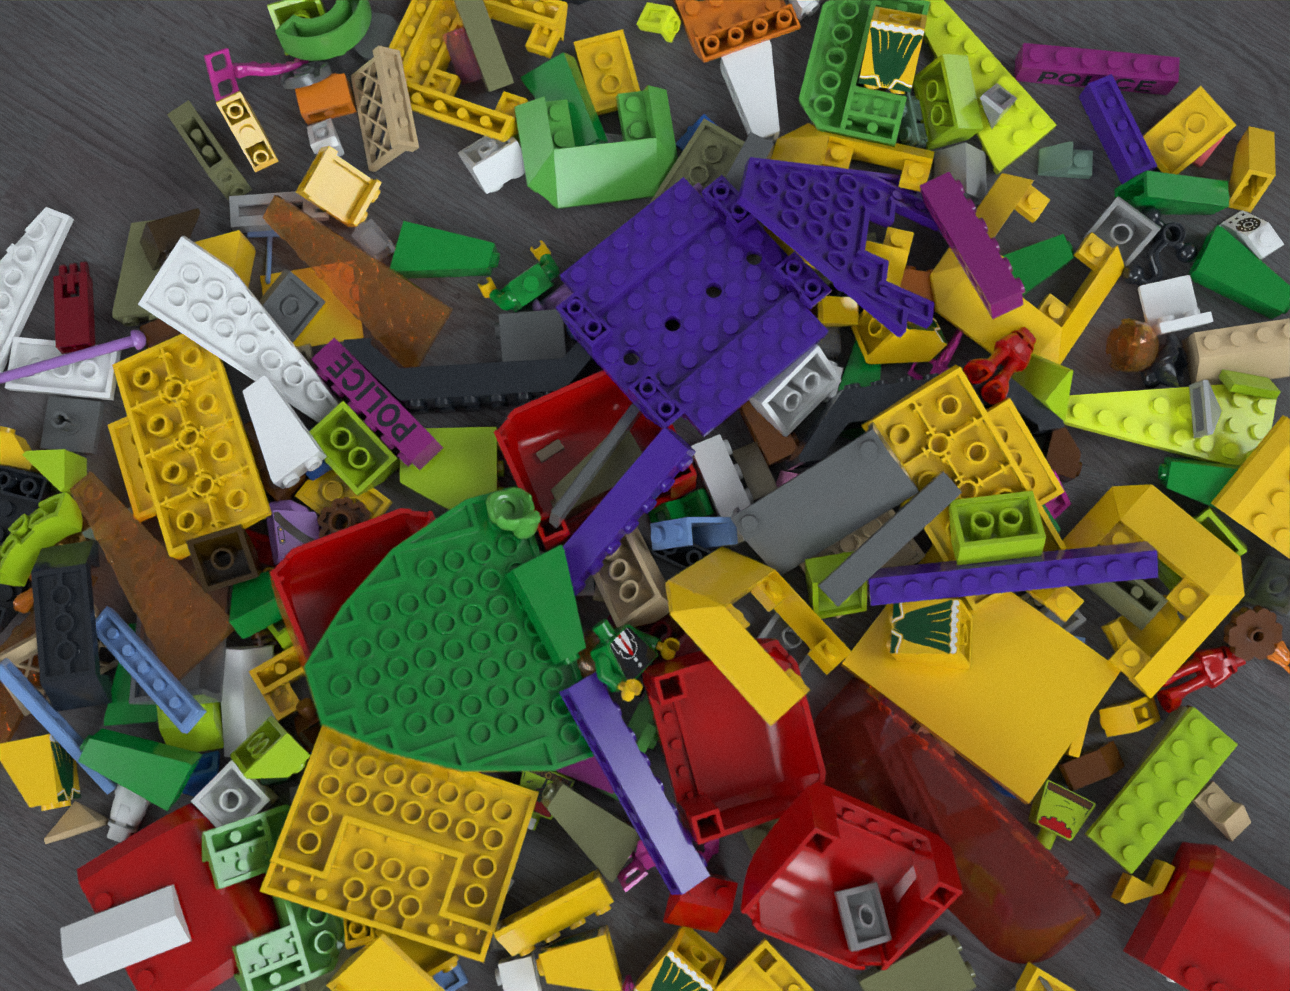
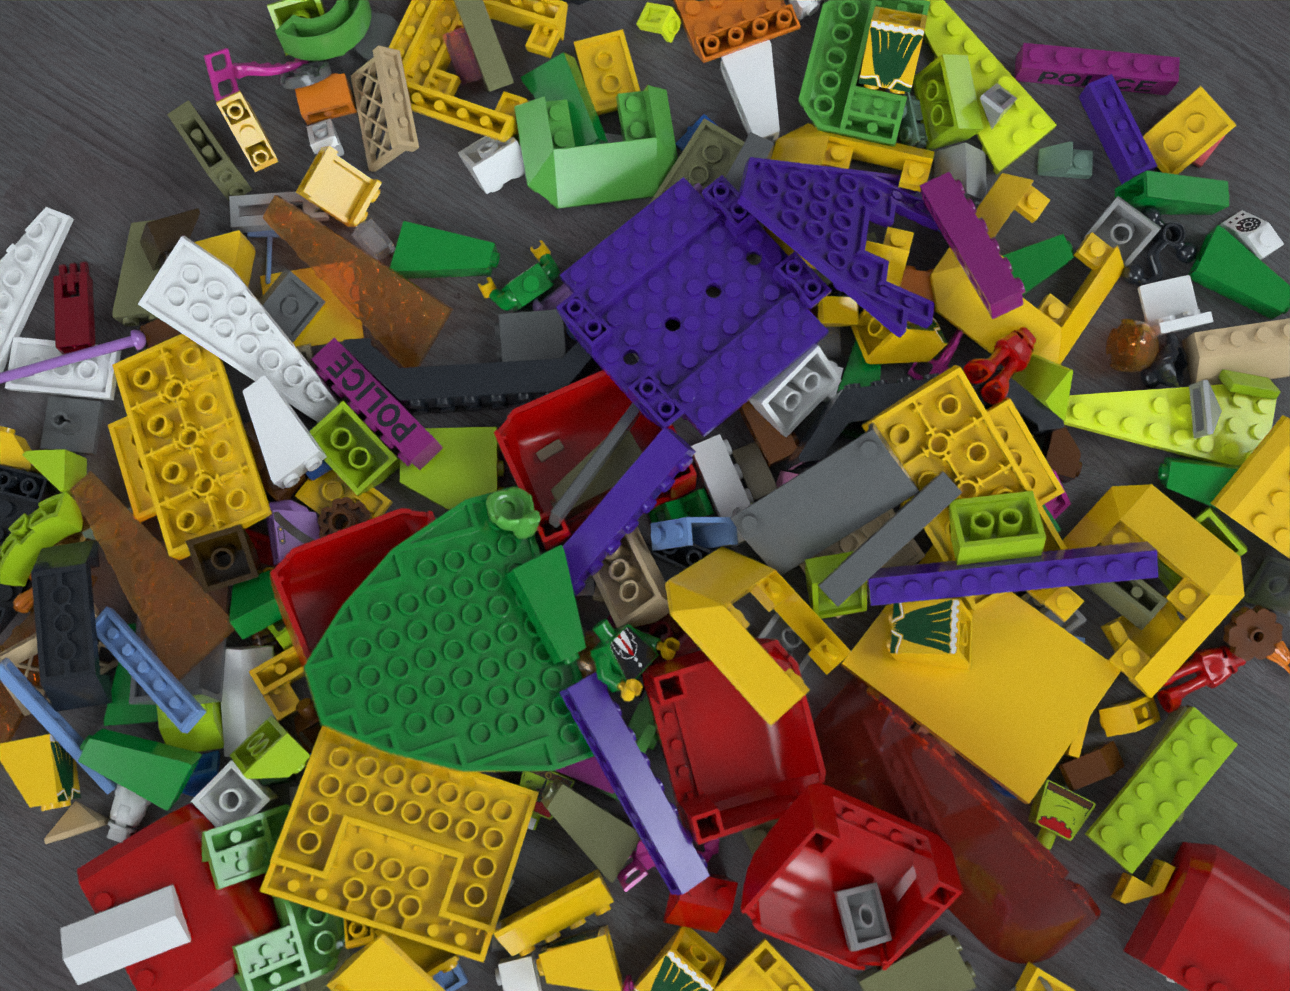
tan slope [1192,781,1251,842] -> none
yellow slope [1228,126,1276,213] -> none

